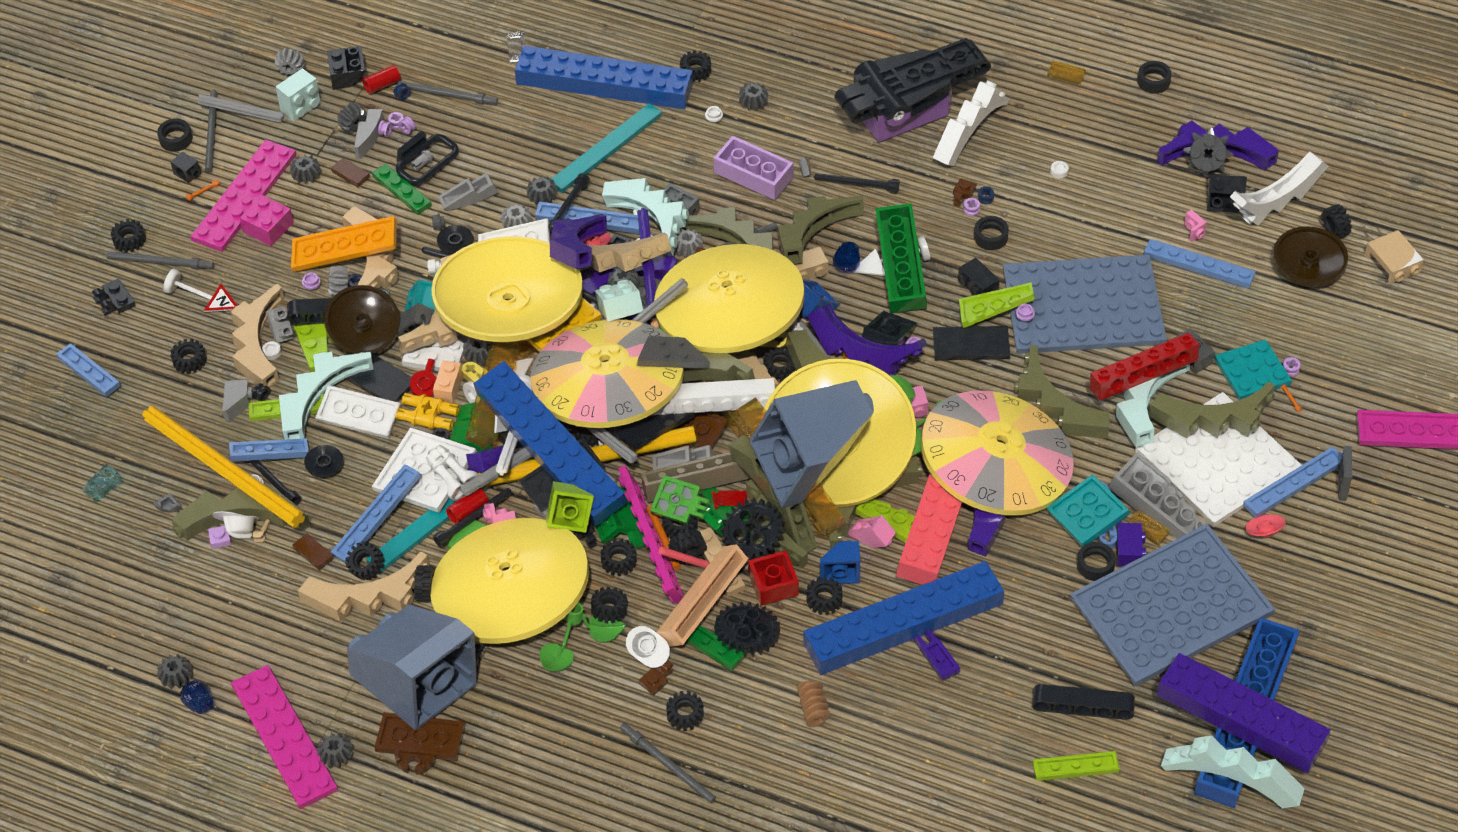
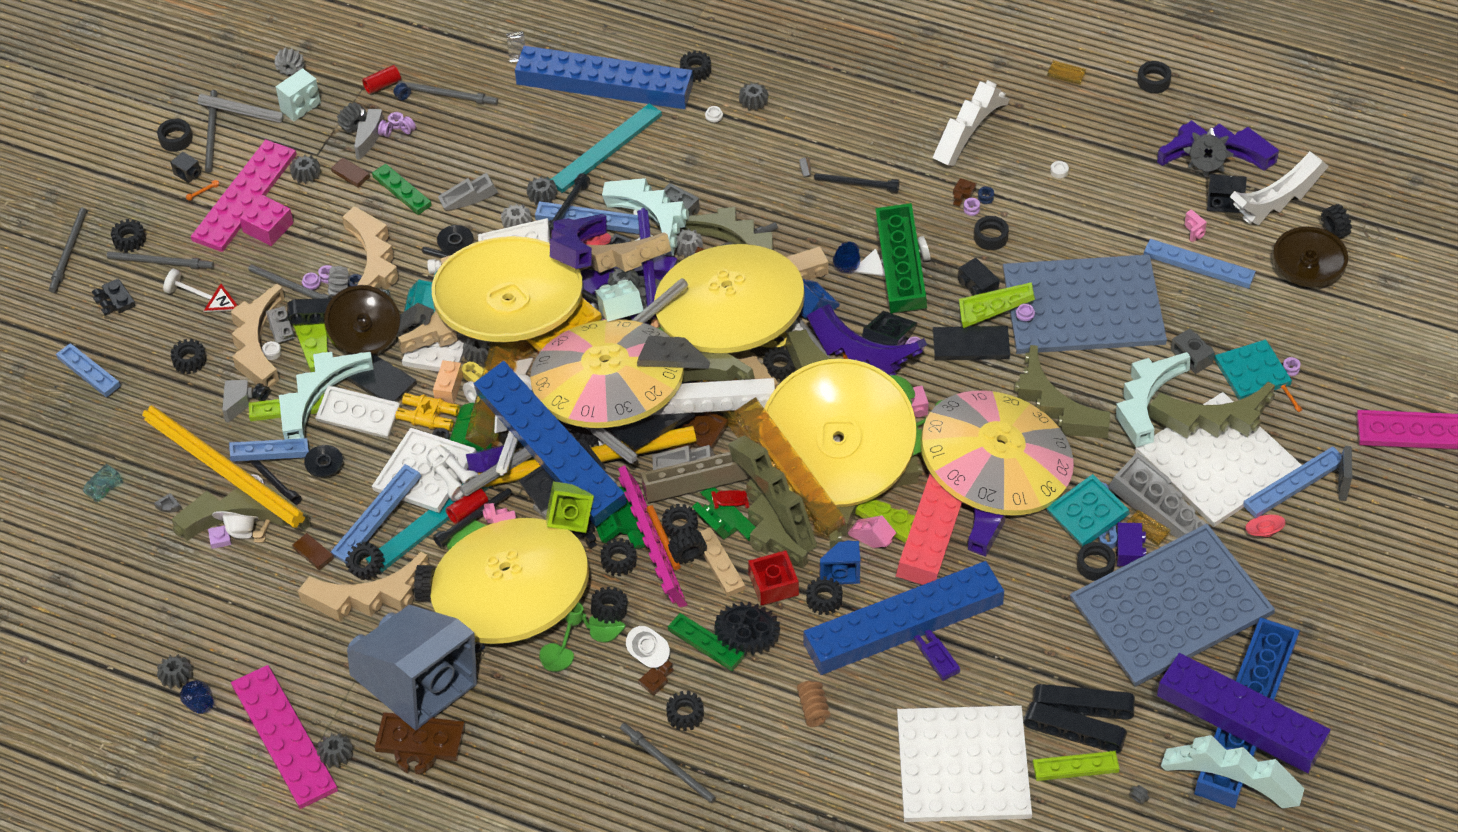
light orange plate [291,216,397,272] -> none
black slope [327,46,365,90] -> none
black bar [396,131,459,185] -> none
red piece [409,358,437,397] -> none
light grey pin [410,150,434,171] -> none
dark grey plate [432,213,444,231] -> none
bright green piece [650,475,710,525] -> none
light nougat brick [657,544,749,647] -> none
coral bar [658,547,709,568] -> none
lavender brick [713,136,794,200] -> none
black gear [721,498,786,560] -> none
sand blue slope [749,380,874,508] -> none
olive arch [778,196,864,264] -> none
black piece [834,38,991,142] -> none
red brick [1090,332,1199,401] -> none
tan panel [1365,230,1424,284] -> none
none -> dark grey bar [48,207,87,293]
none -> dark grey bar [248,264,332,299]
none -> lavender bush [318,265,332,284]
none -> white plate [897,706,1032,822]
none -> black beam [1023,702,1127,753]
none -> dark grey plate [1129,785,1150,804]

